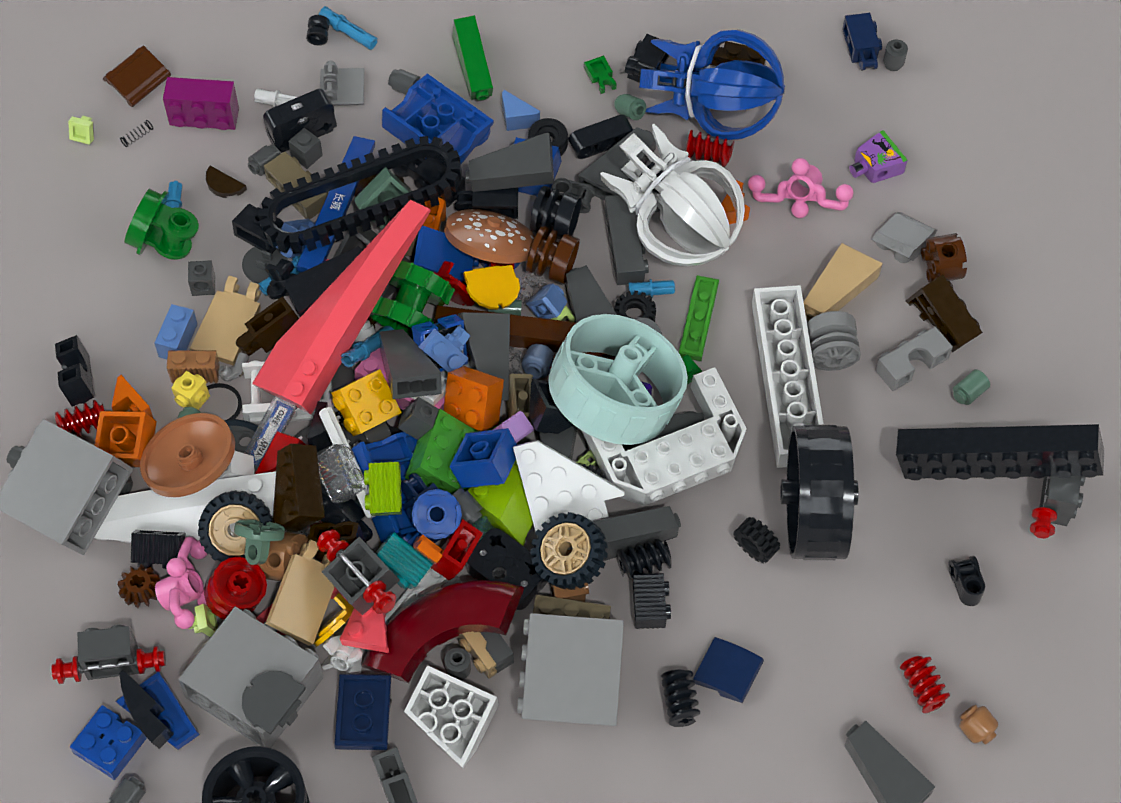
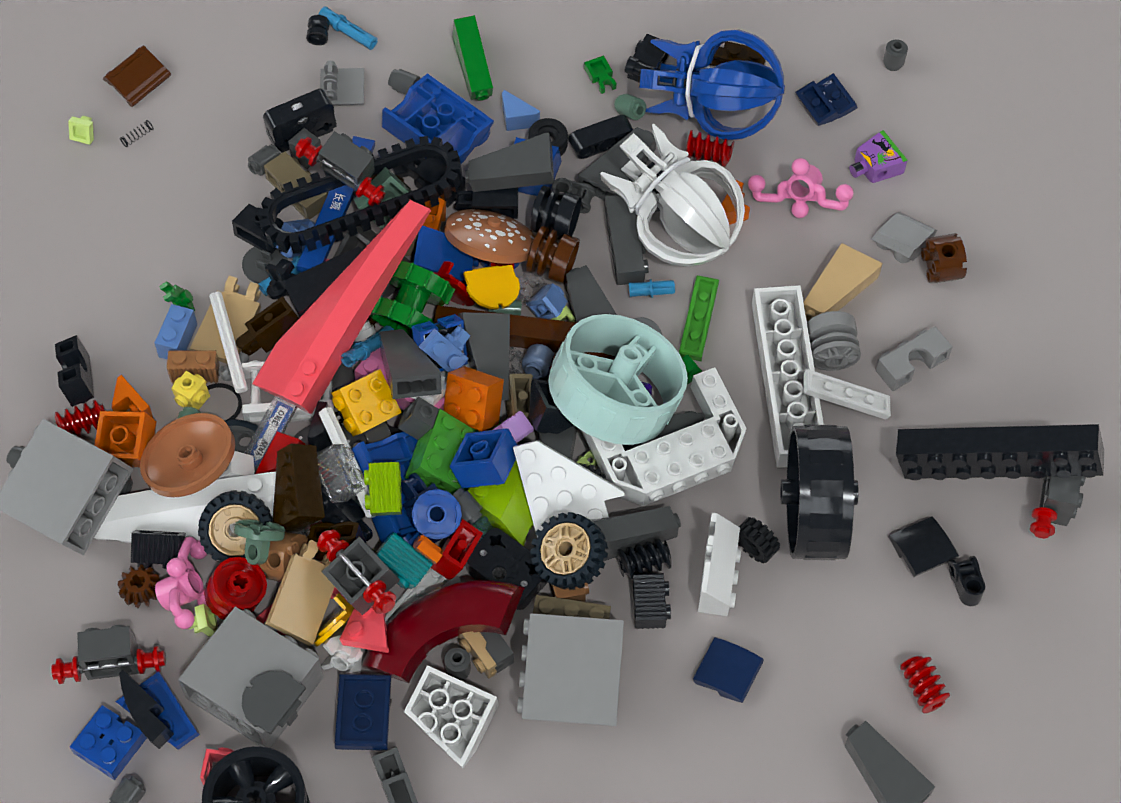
green piece [124,189,199,260] -> none
magenta brick [163,77,239,130] -> none
dark azure axle [165,181,182,208] -> none
dark grey brick [188,260,215,296] -> none
dark brown tile [206,165,247,198] -> none
white axle [254,88,297,108] -> none
black tyre [614,290,656,322] -> none
black piece [661,669,700,727] -> none
dark blue brick [842,12,882,71] -> none
dark brown wedge [905,275,983,353] -> none
sand green brick [953,369,990,405] -> none
medium nougat head [959,704,998,744] -> none
none -> green plate [159,281,195,311]
none -> coral bracket [200,747,234,785]
none -> white axle [209,291,248,394]
none -> dark grey brick [295,131,386,206]
none -> white wedge [698,513,741,616]
none -> dark blue slope [795,73,858,125]
none -> white tile [804,370,891,420]
none -> black slope [889,516,959,577]

